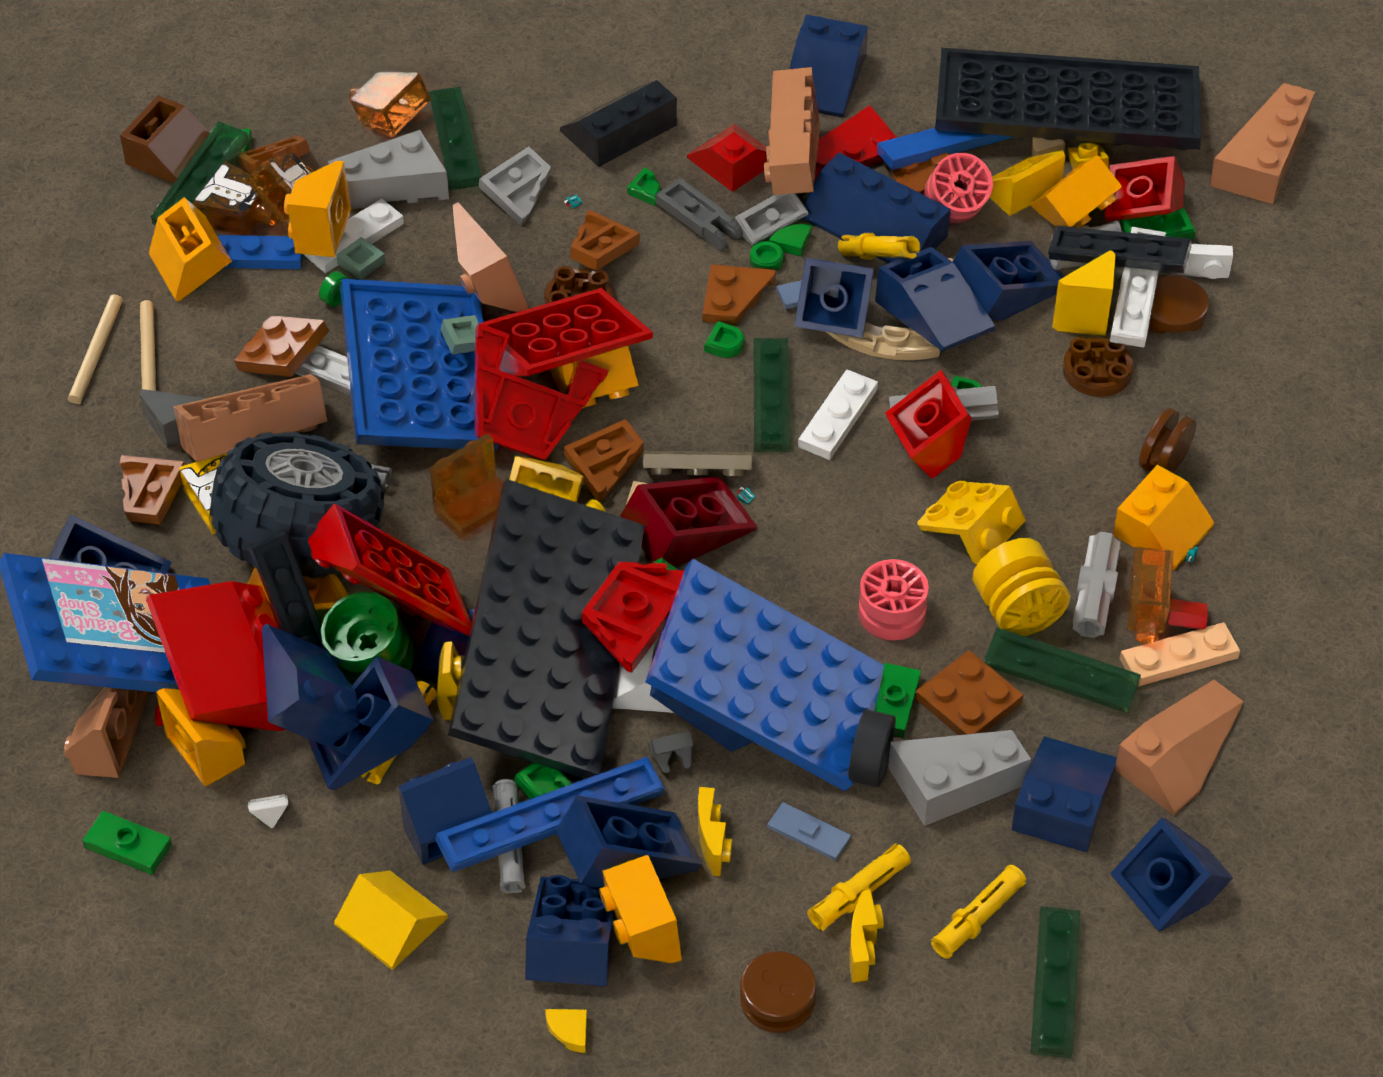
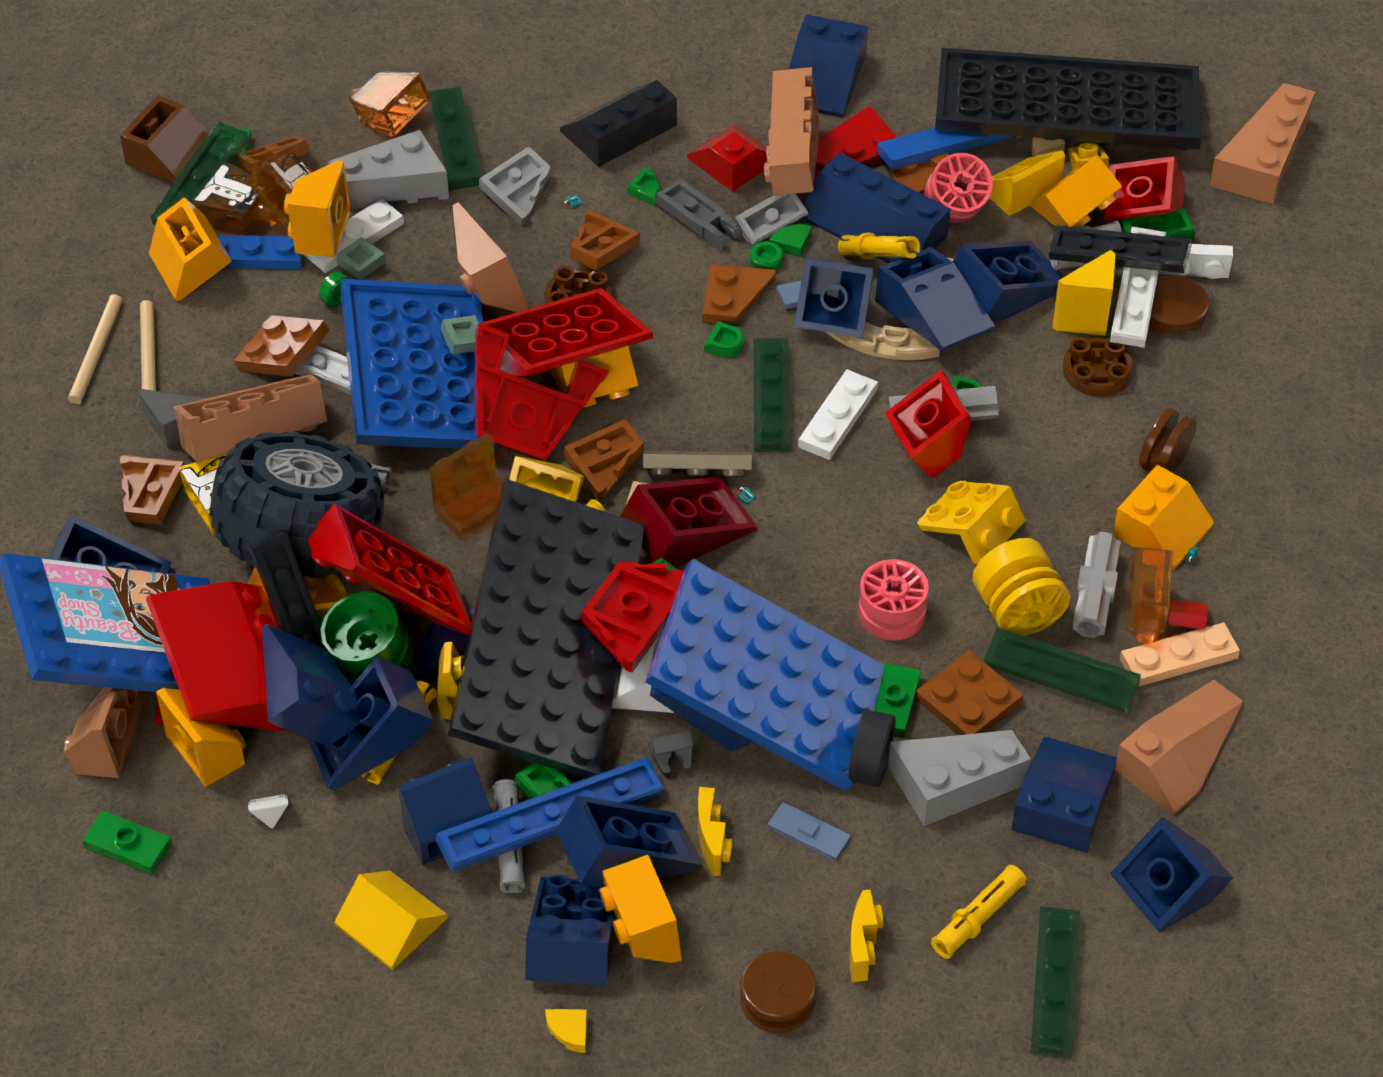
yellow pin [807,843,911,931] -> none

